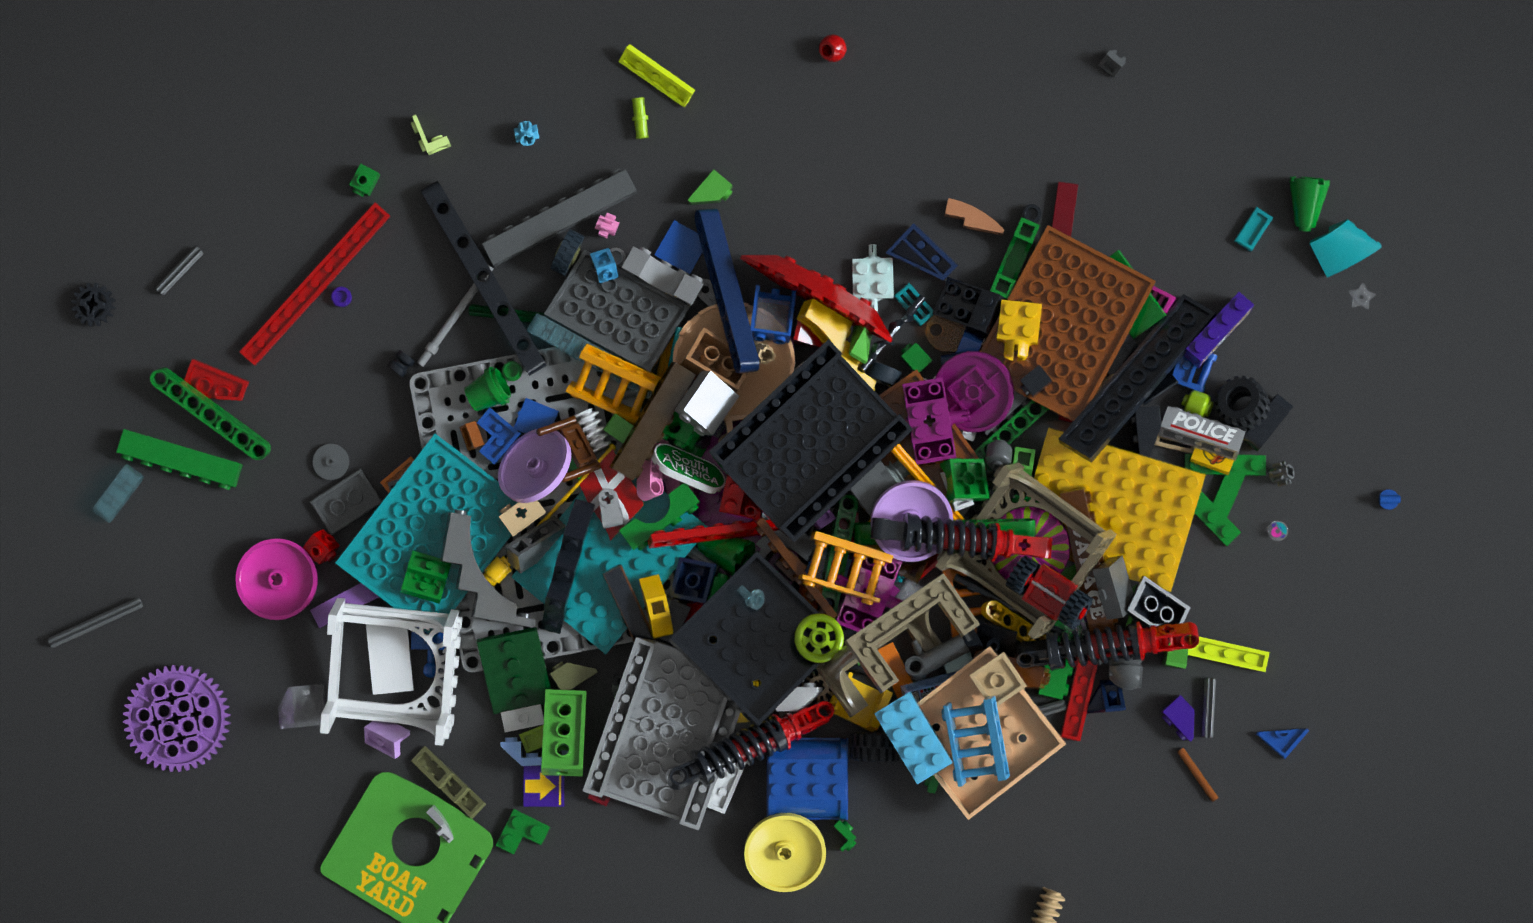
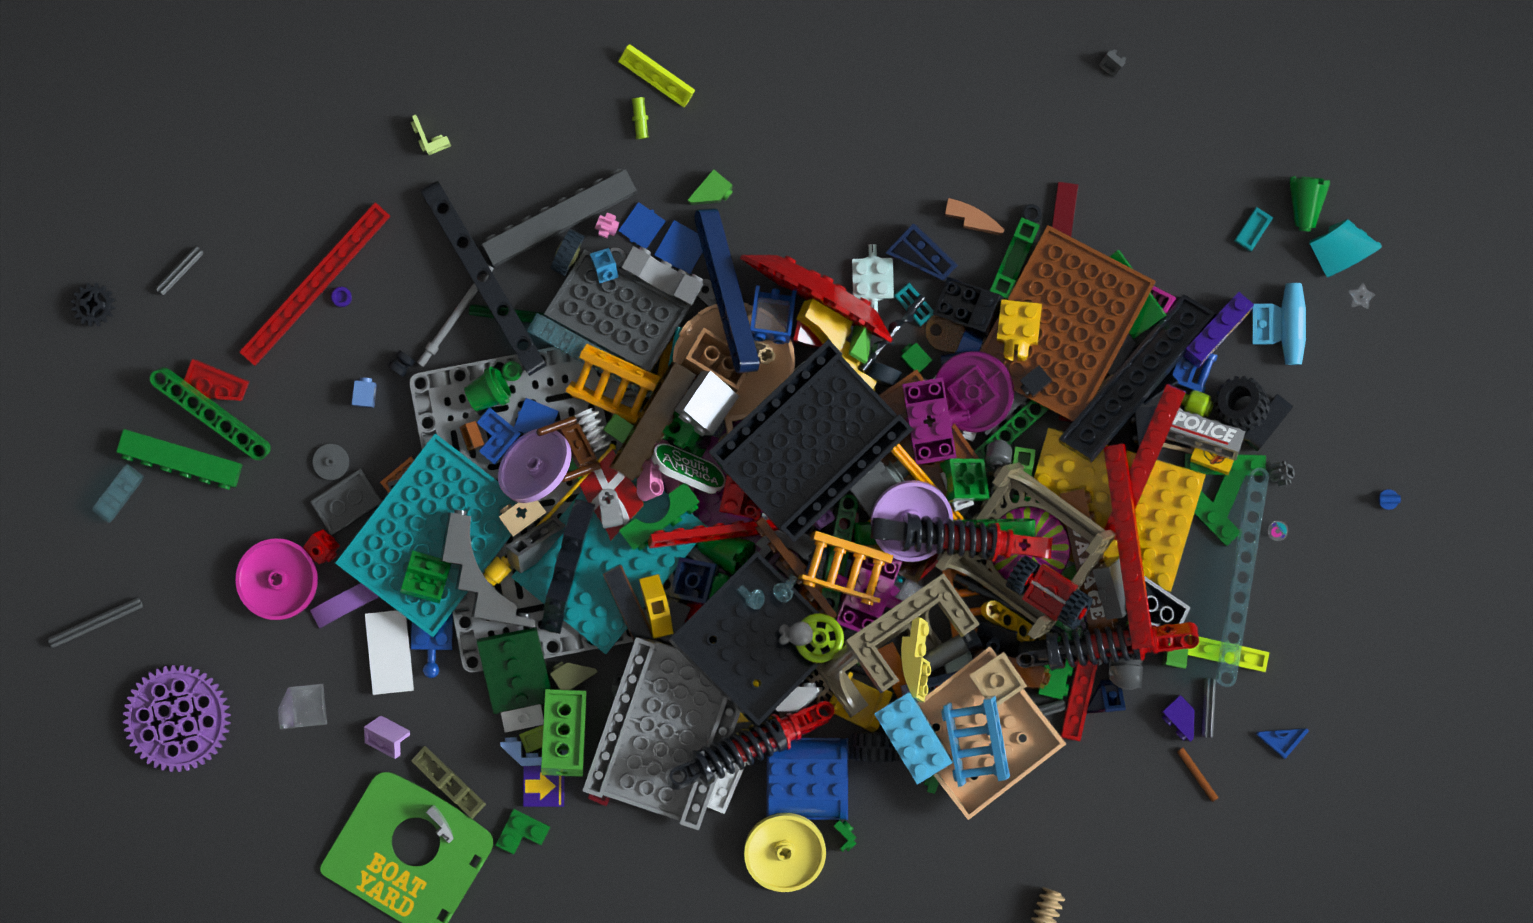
white arch [320,598,462,746] -> none
green brick [349,163,380,197] -> none
medium azure gear [514,121,539,146] -> none
red piece [819,34,847,62] -> none
none -> medium blue brick [352,378,377,408]
none -> blue piece [618,202,666,249]
none -> clear light blue plate [773,574,798,602]
none -> light grey piece [779,622,813,646]
none -> light yellow slope [901,617,931,702]
none -> red plate [1104,384,1186,540]
none -> red plate [1104,444,1154,650]
none -> clear light blue beam [1216,468,1269,687]
none -> medium azure plate [1253,283,1306,365]

